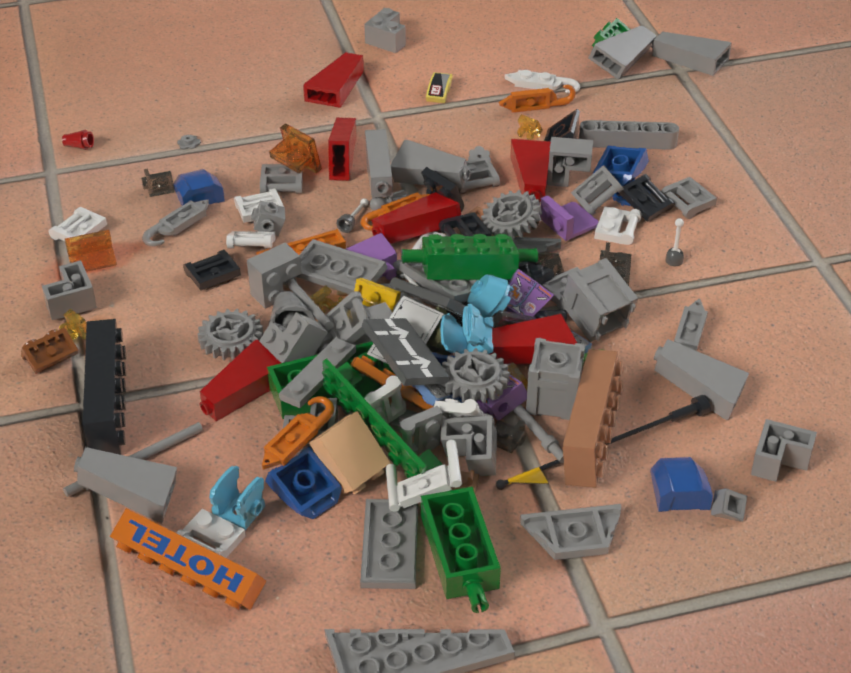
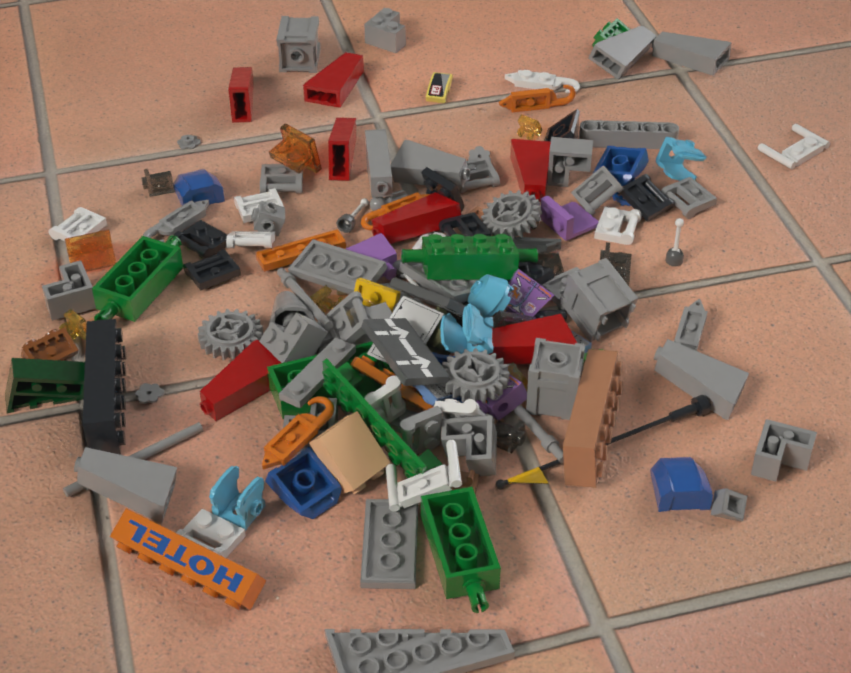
red cone [62,130,94,150] -> none
light grey brick [247,243,302,309] -> none
light grey wing [520,504,621,560] -> none
none -> dark green wedge [5,358,85,414]
none -> green brick [92,235,183,322]
none -> light grey plant [135,383,164,404]
none -> black plate [174,220,227,259]
none -> red slope [228,67,254,123]
none -> light grey container [276,16,321,73]
none -> medium azure piece [656,137,707,181]
none -> white plate [758,124,830,169]

